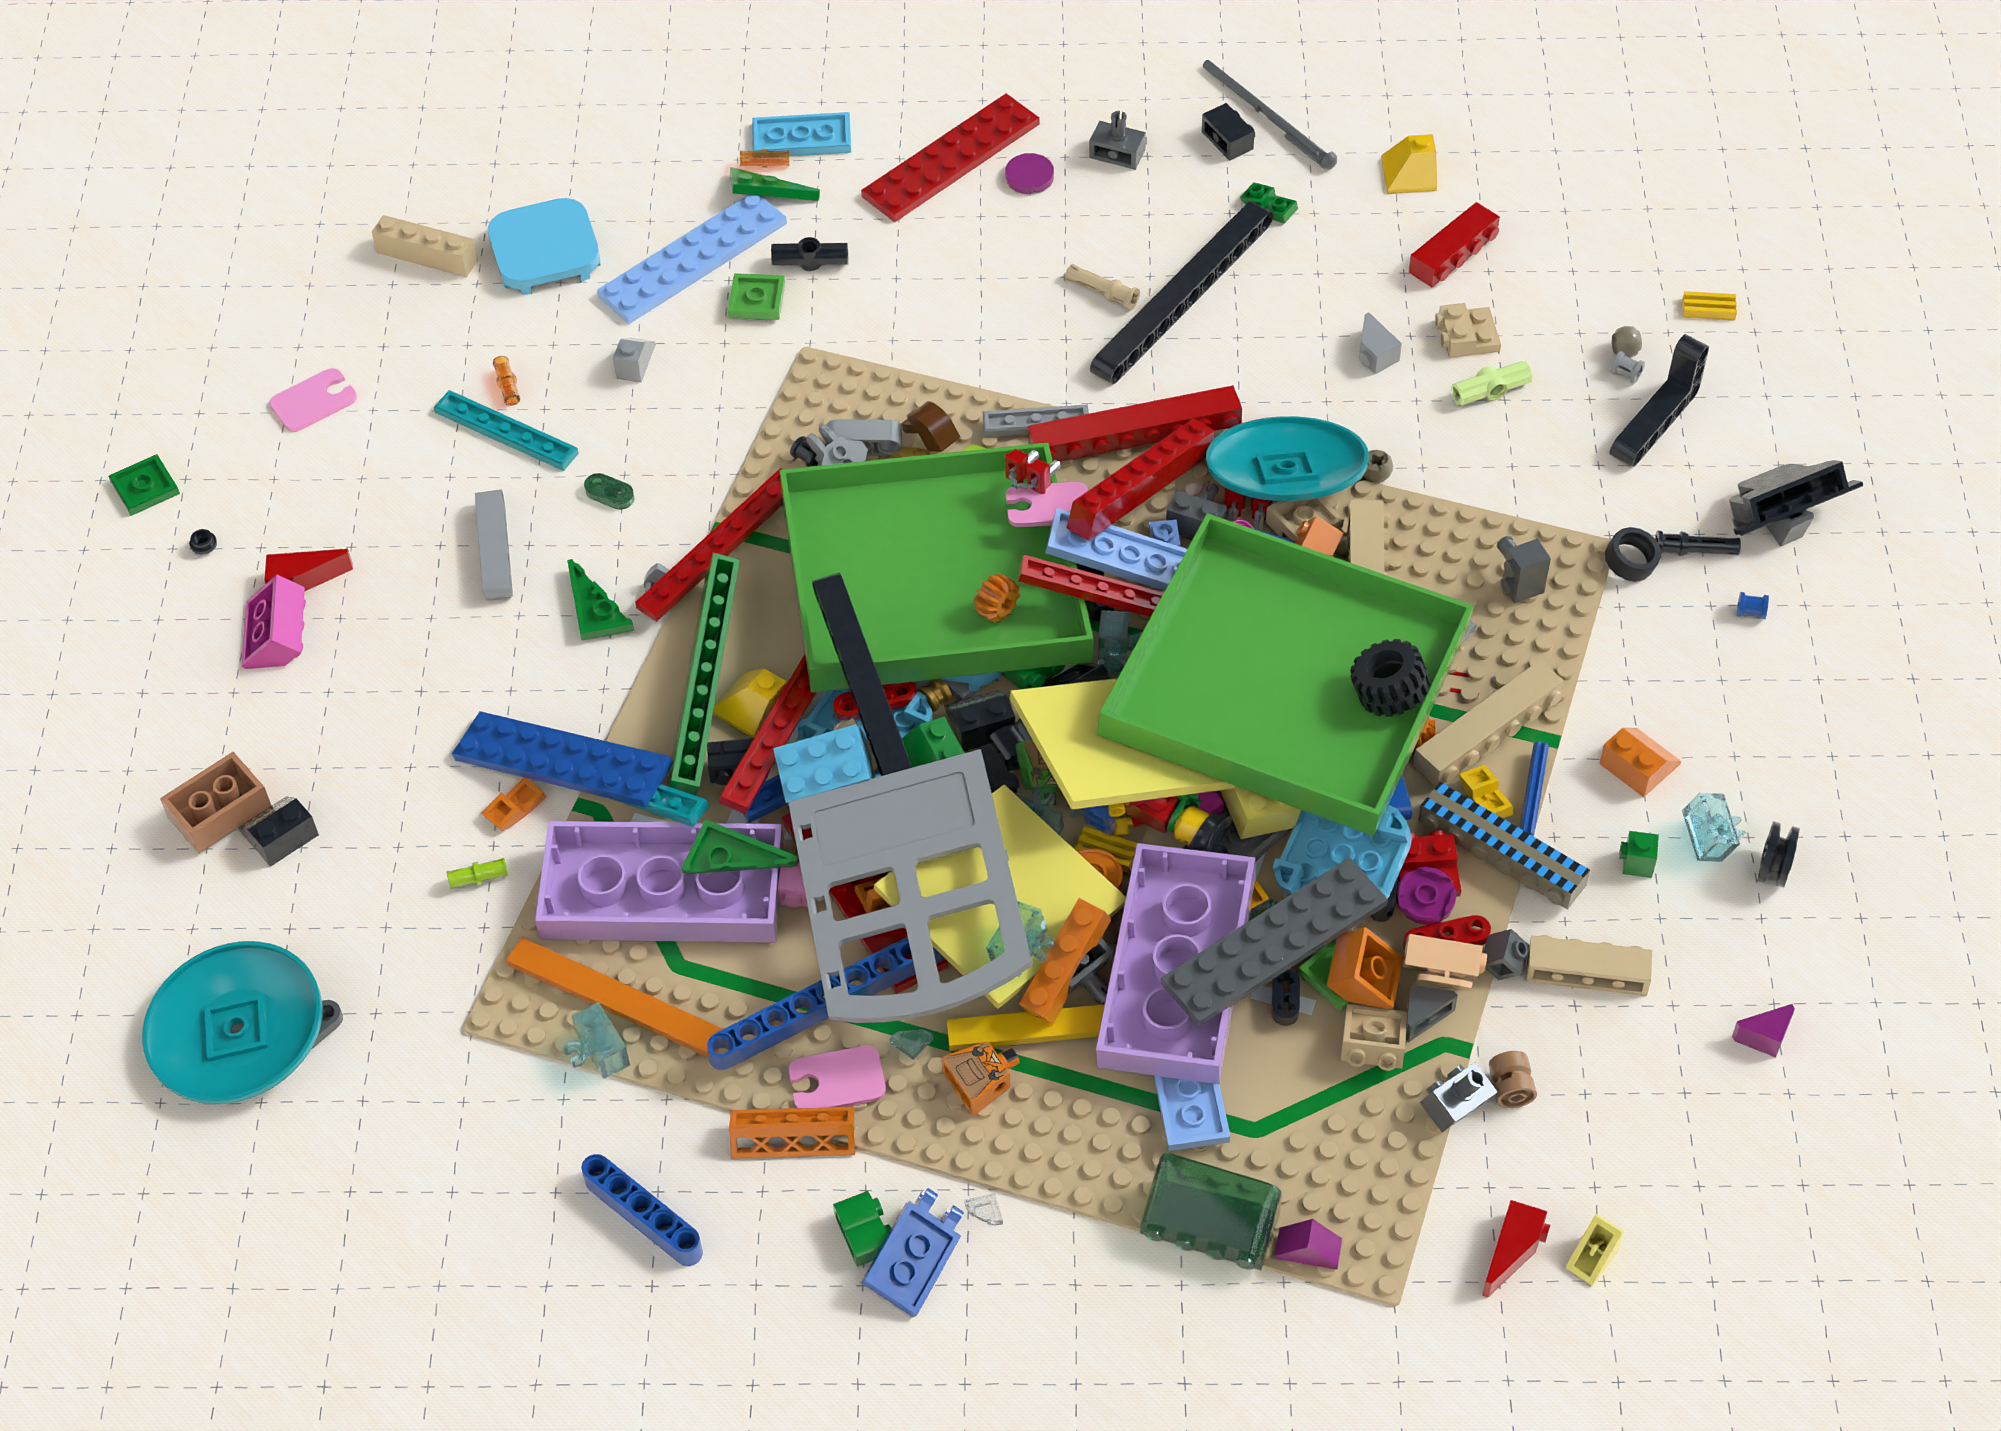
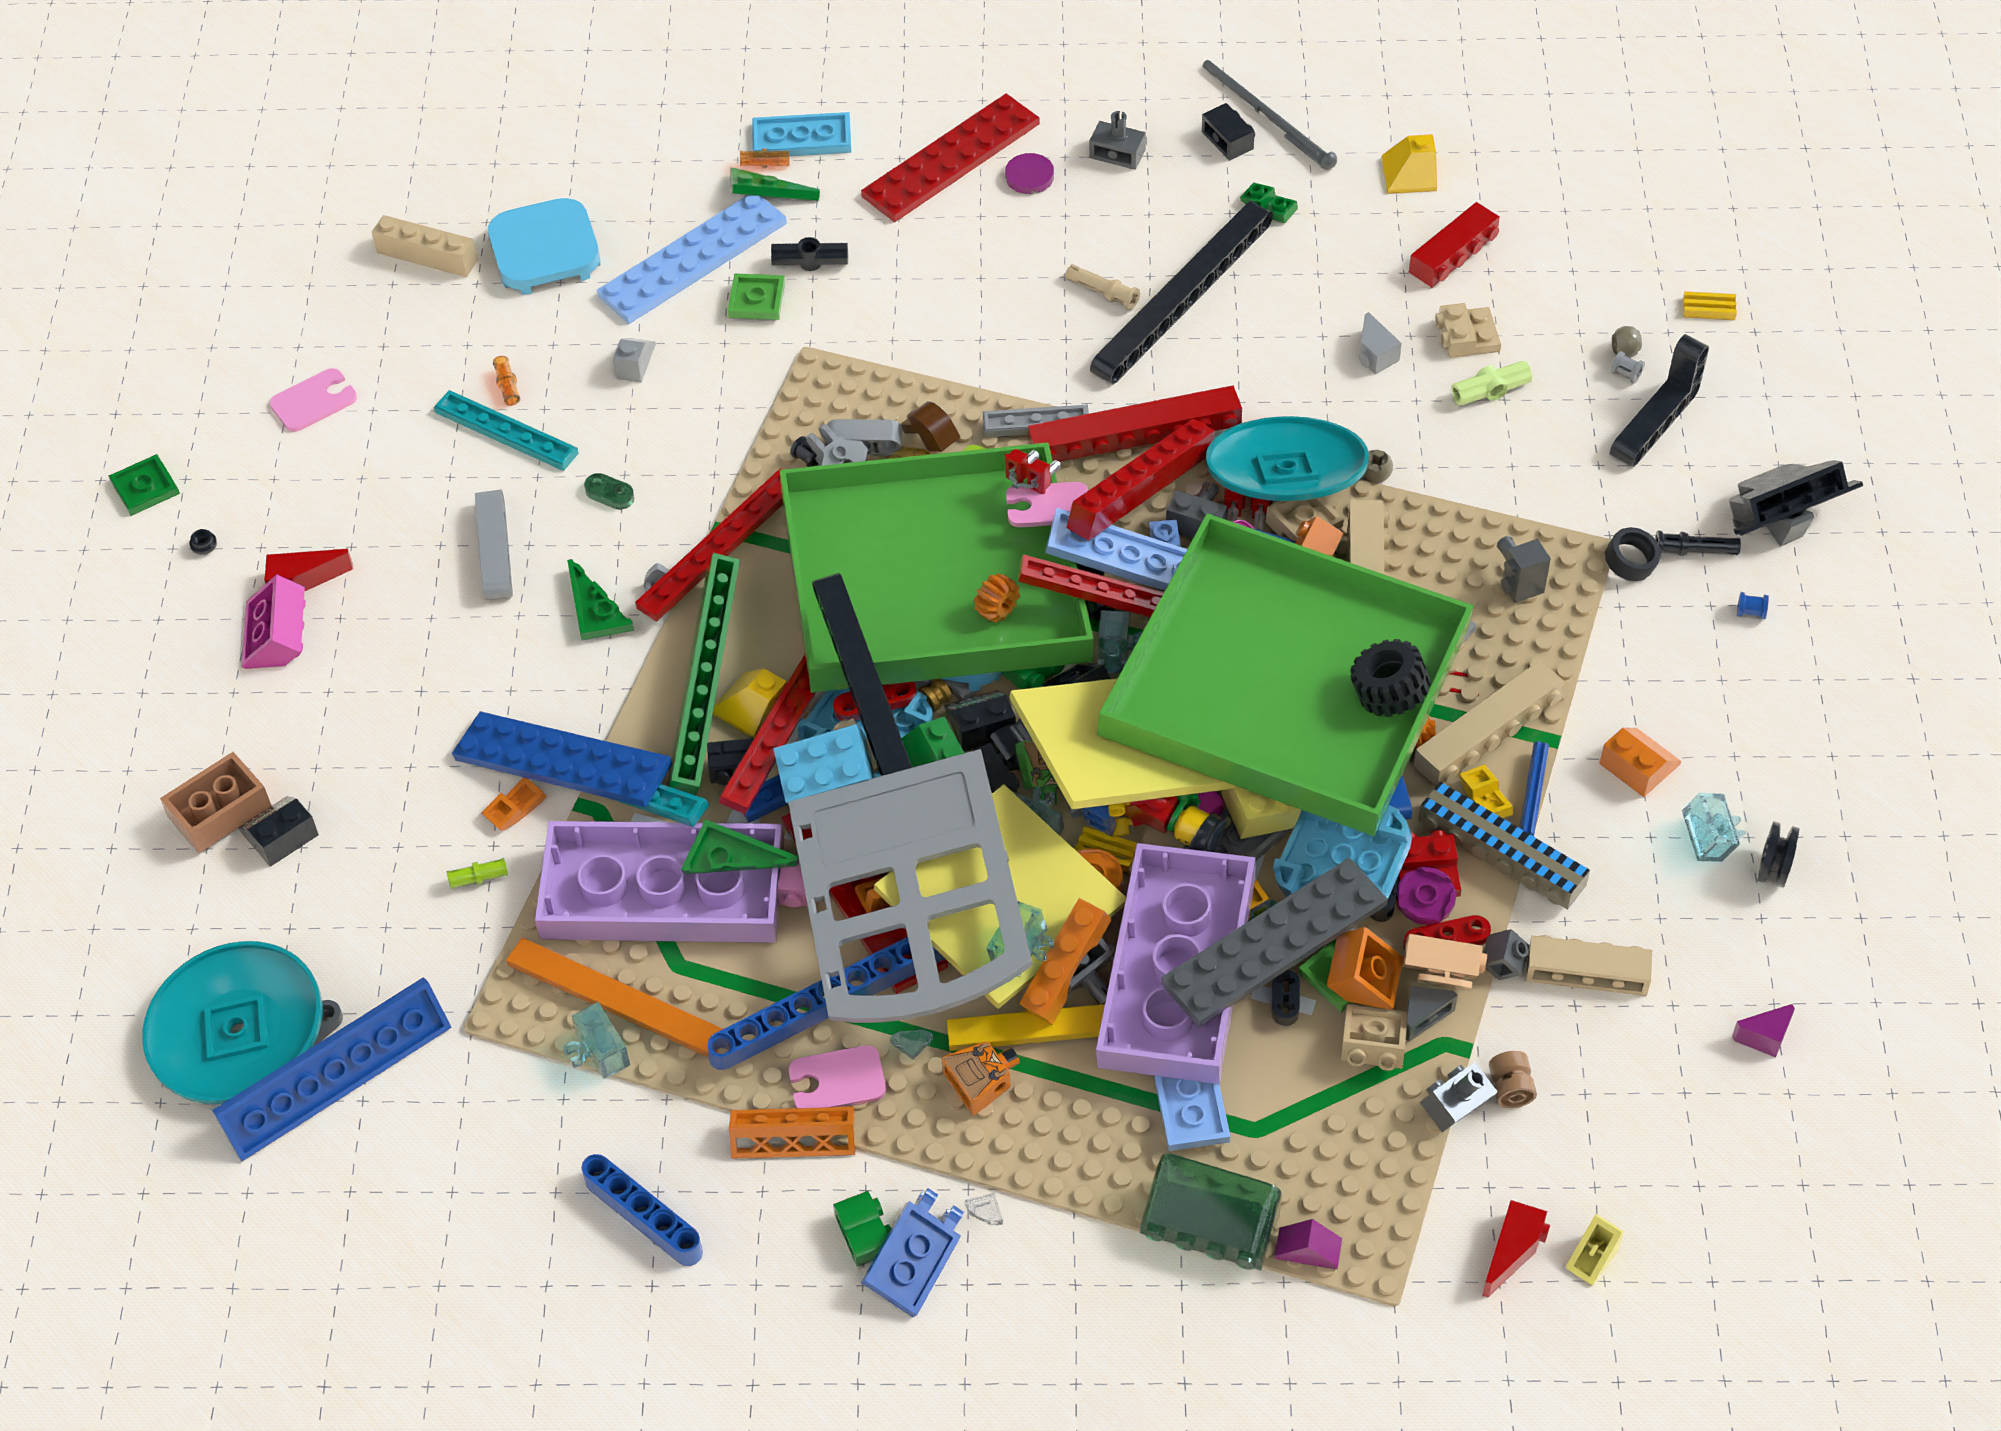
green brick [1619,831,1659,878] -> none
none -> blue plate [212,977,452,1161]

